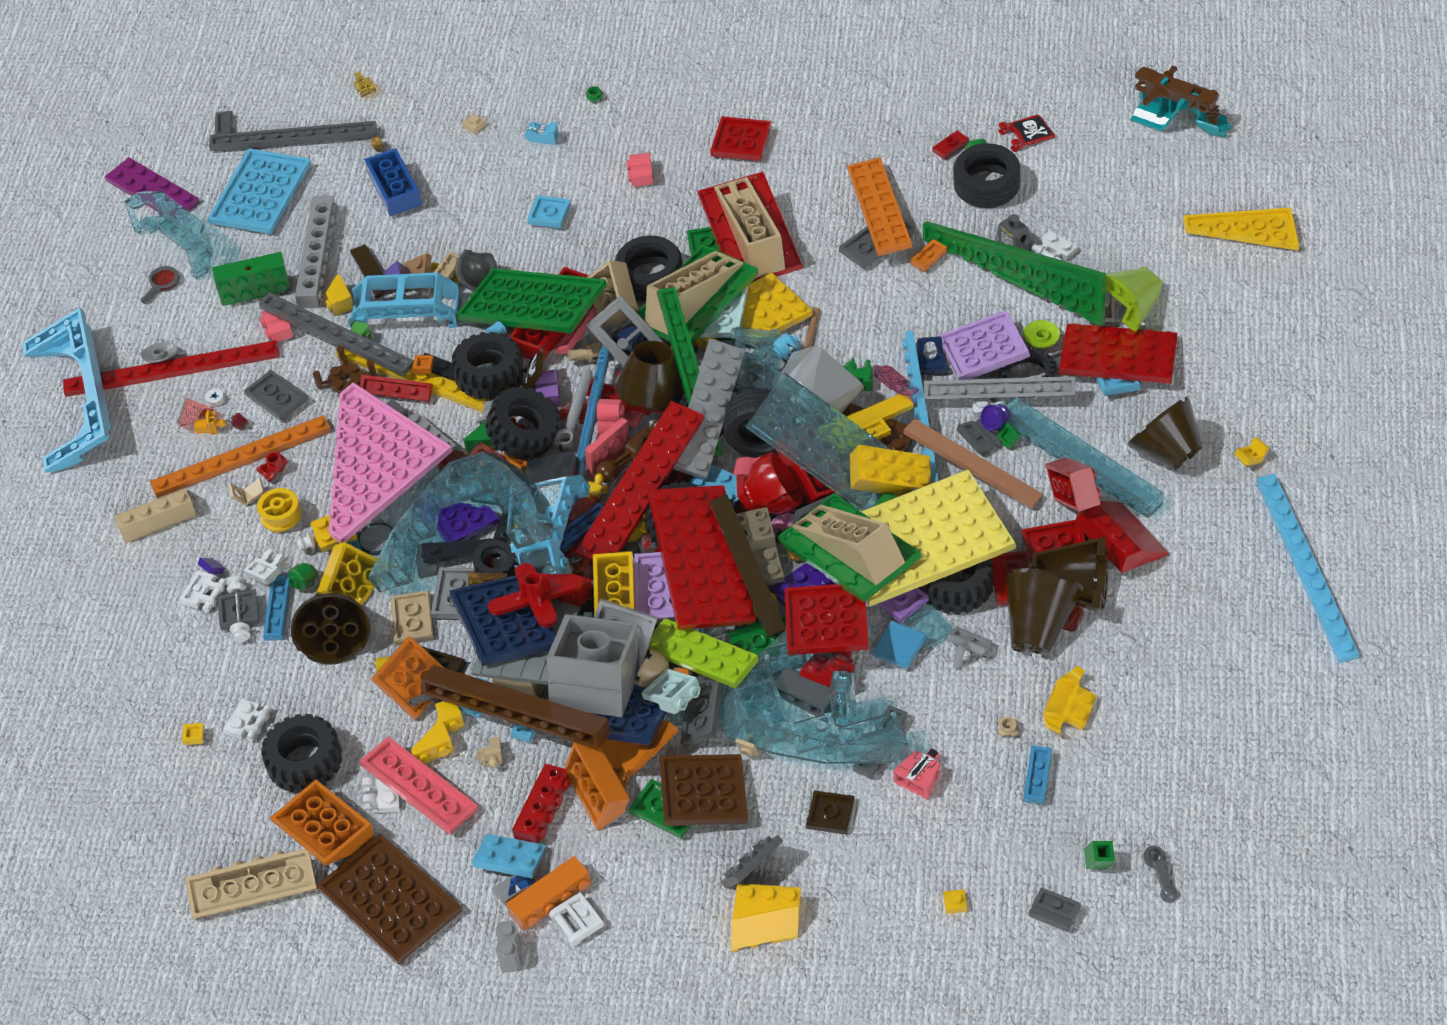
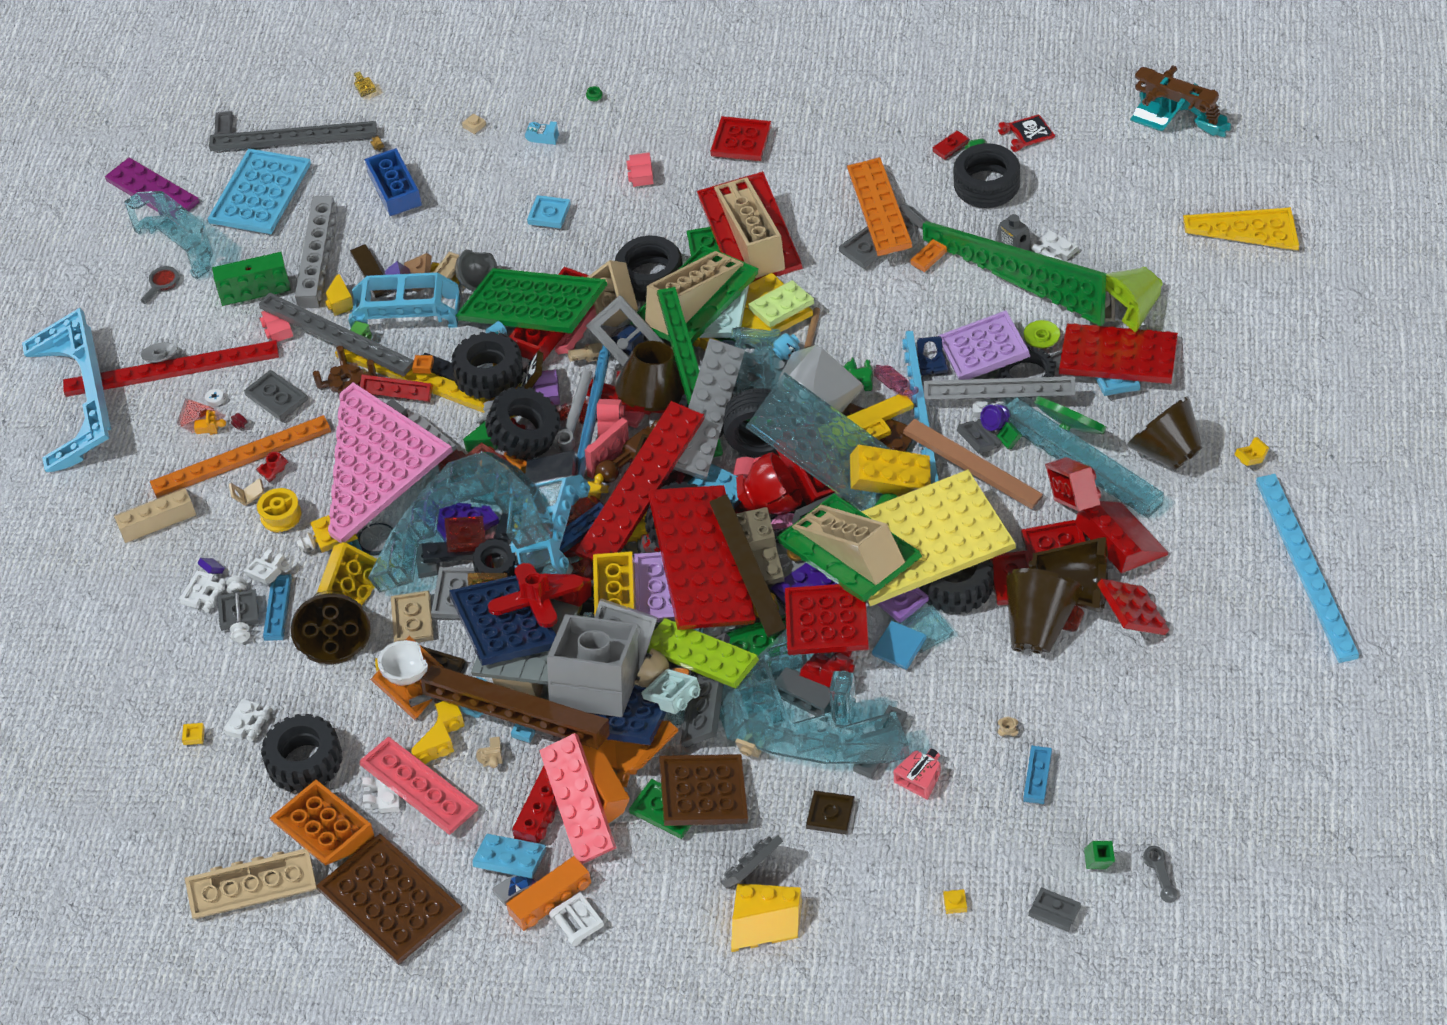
green head [288,563,318,591] -> none
light grey brick [496,921,521,973] -> none
light grey plate [947,627,992,668] -> none
yellow plate [1042,665,1097,735] -> none
none -> white cylinder [377,640,428,686]
none -> clear red plate [444,516,486,552]
none -> coral plate [539,733,616,864]
none -> yellowish green plate [748,280,814,328]
none -> dark grey plate [899,204,928,229]
none -> green dish [1034,396,1107,434]
none -> red plate [1097,579,1169,635]

